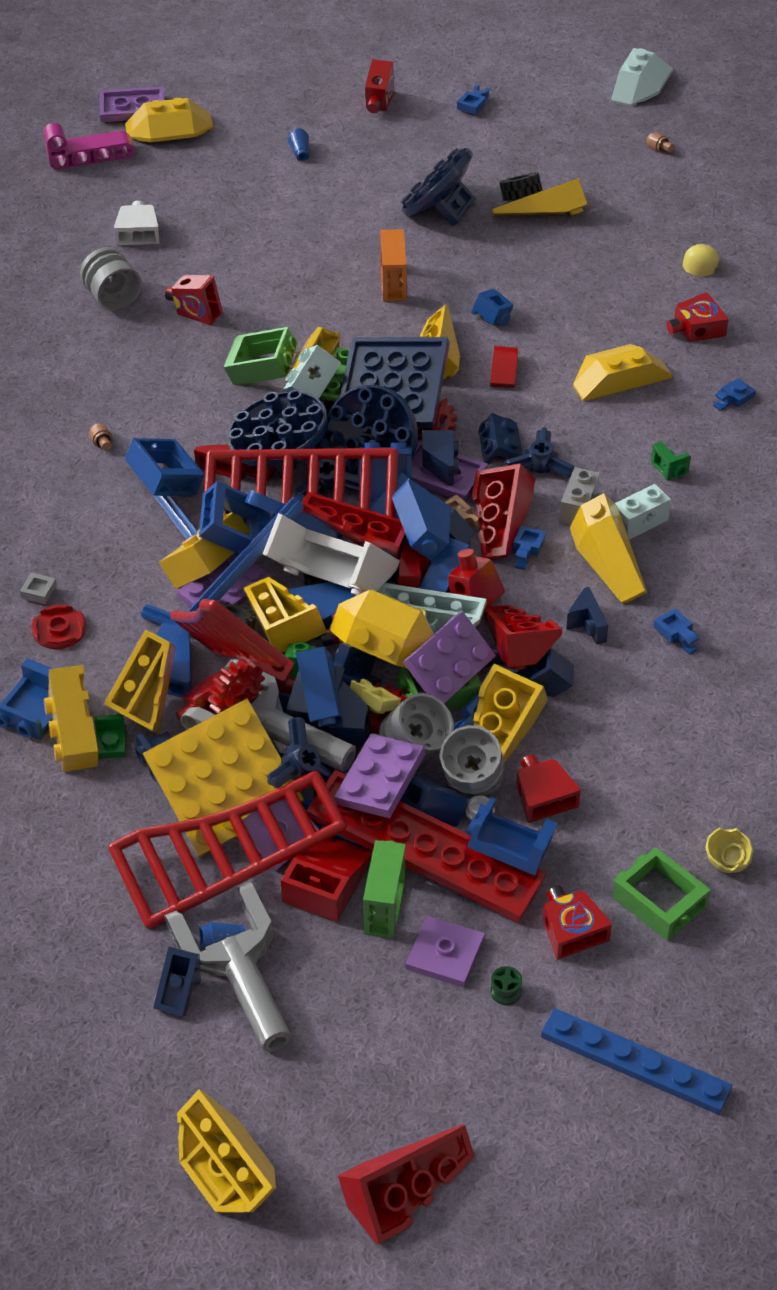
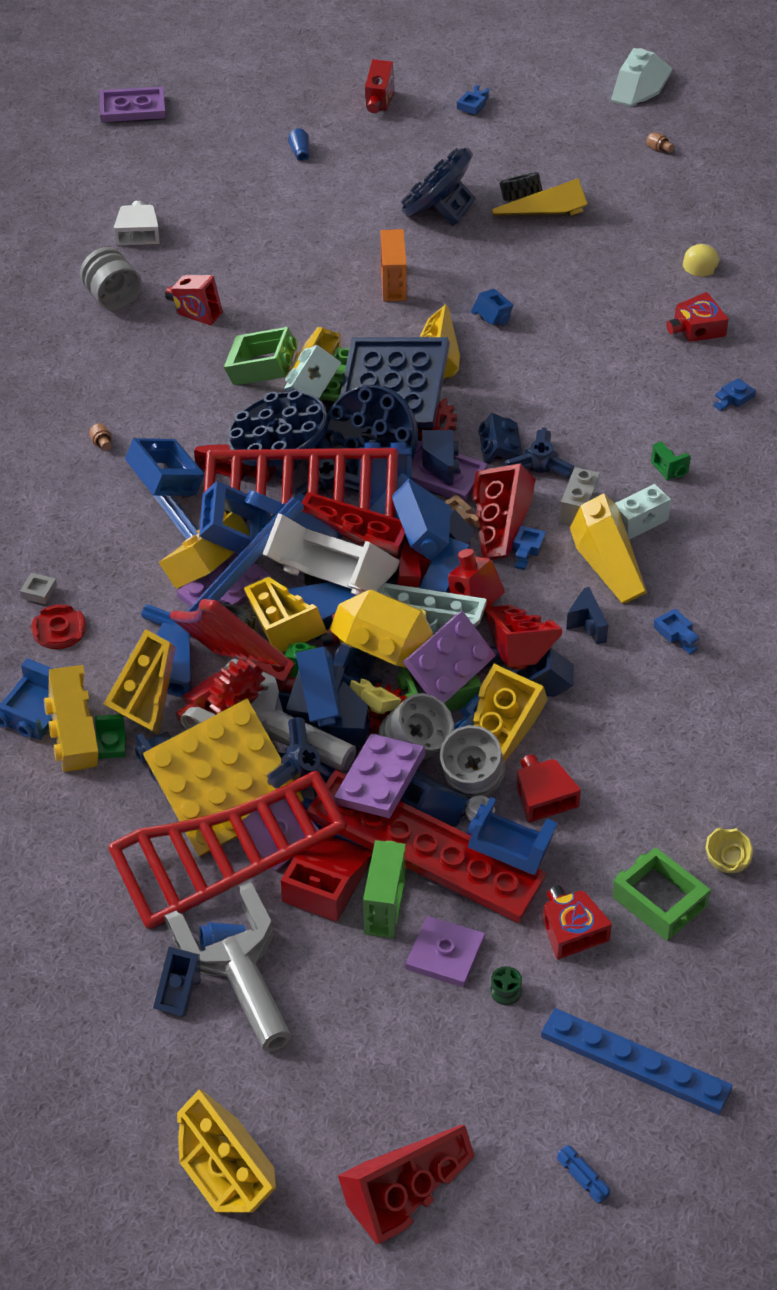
dark pink beam [43,123,135,170] -> none
yellow wedge [125,98,214,142] -> none
red slope [490,346,518,388] -> none
yellow wedge [573,344,673,401] -> none
none -> blue axle [557,1145,611,1203]

